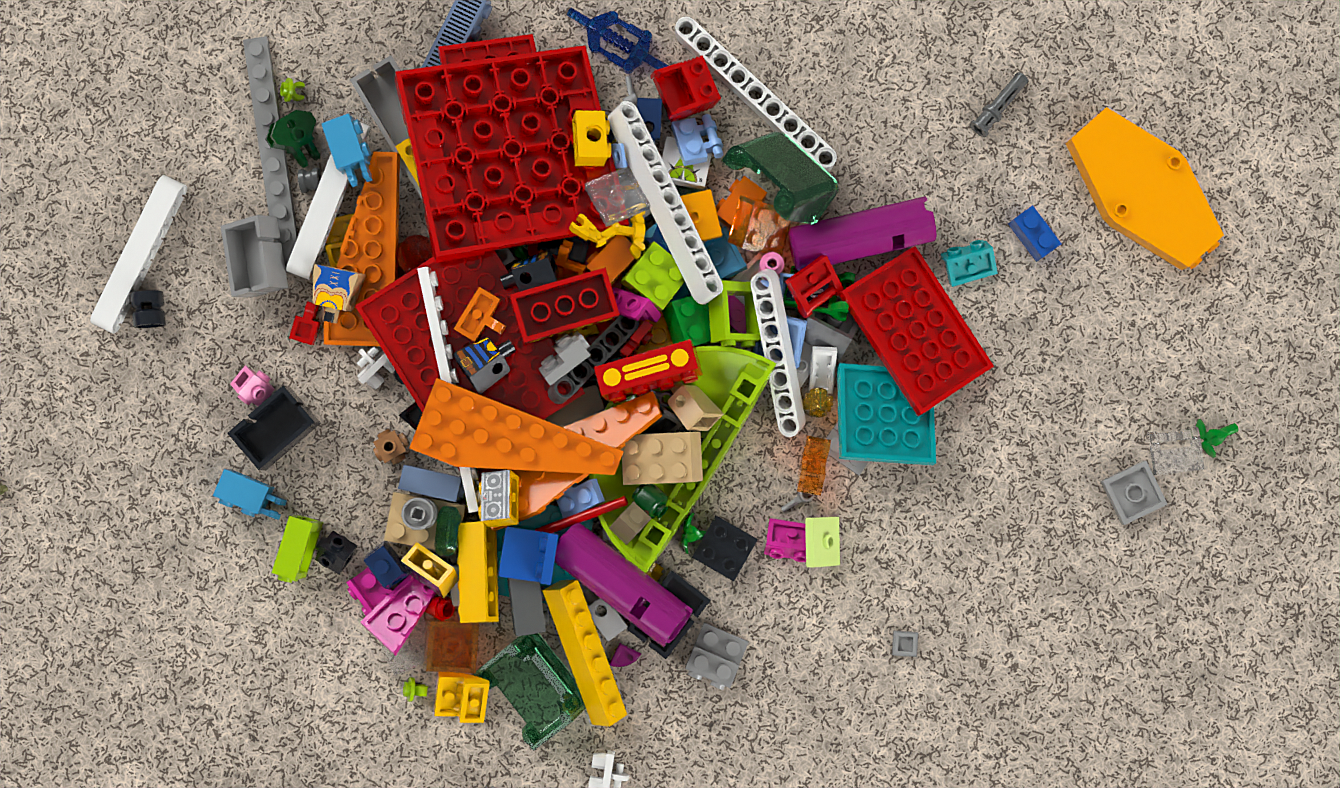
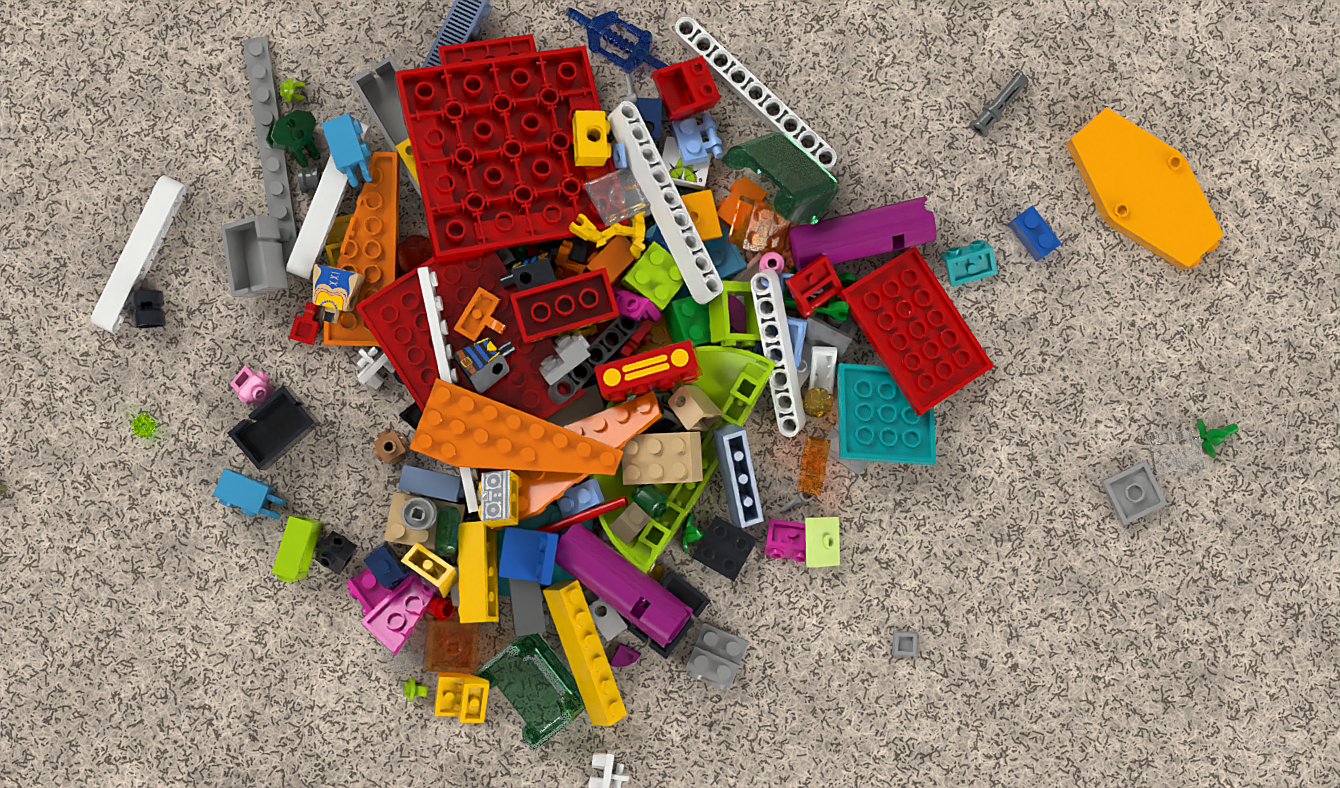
none -> clear neon green plate [132,414,156,437]
none -> sand blue brick [712,423,764,528]

